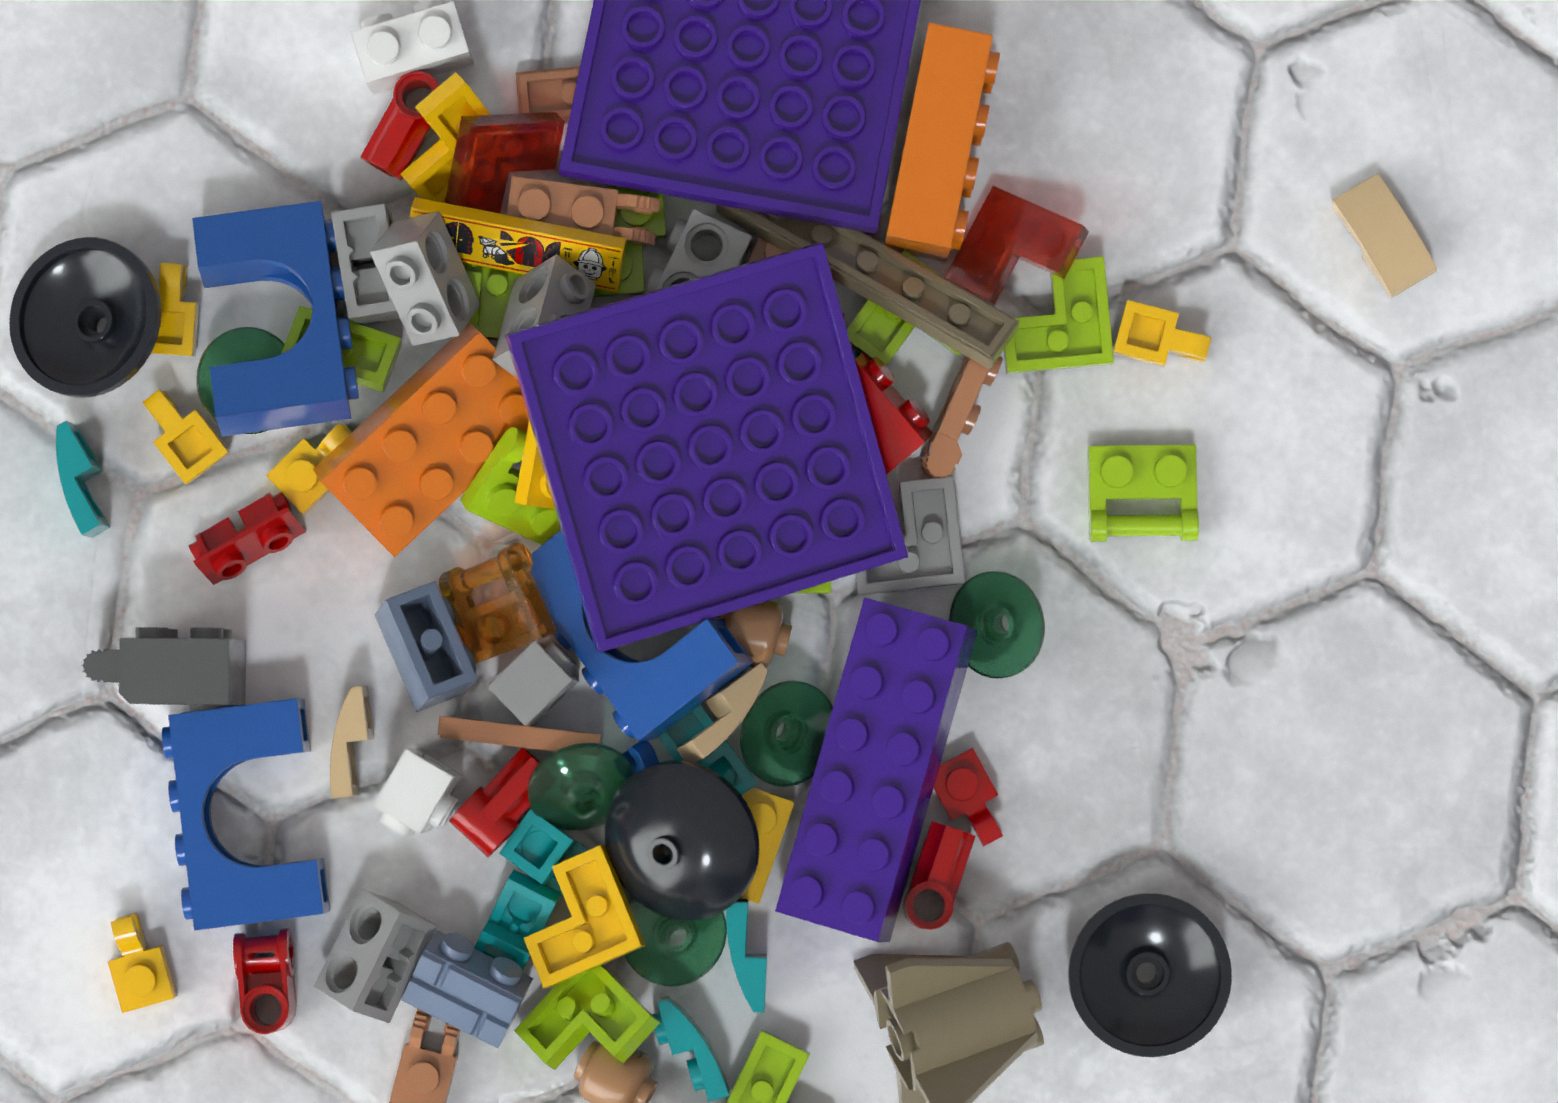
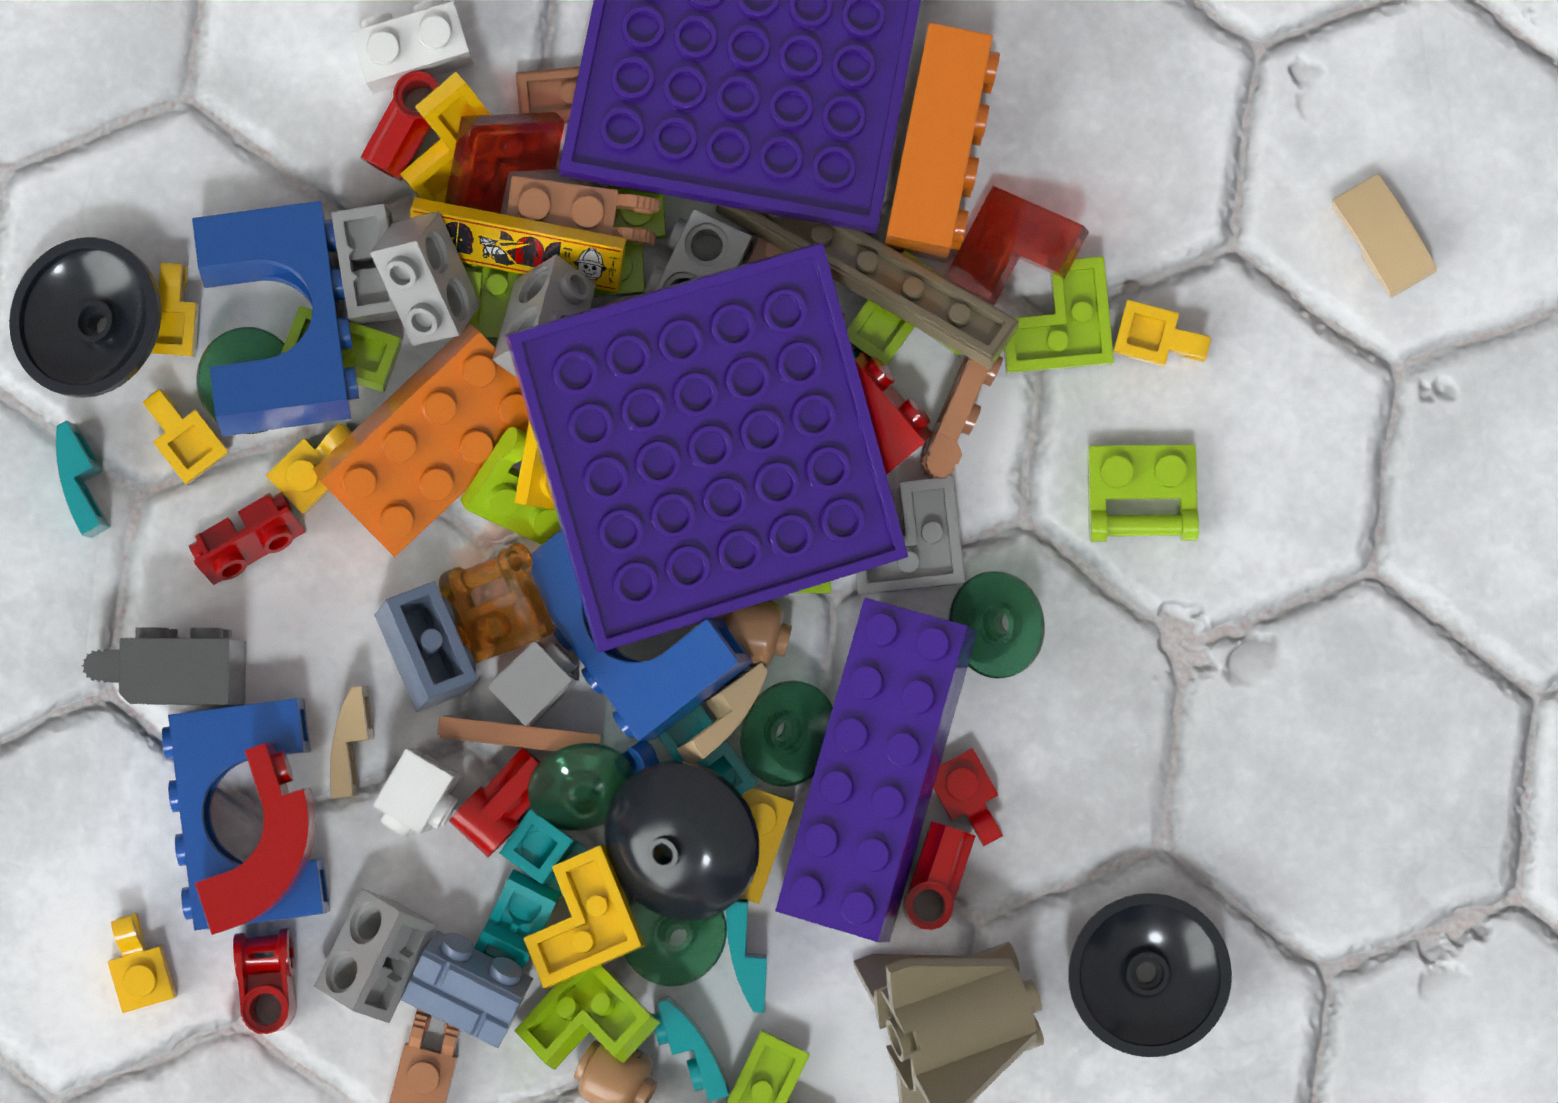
none -> red arch [195,743,316,935]

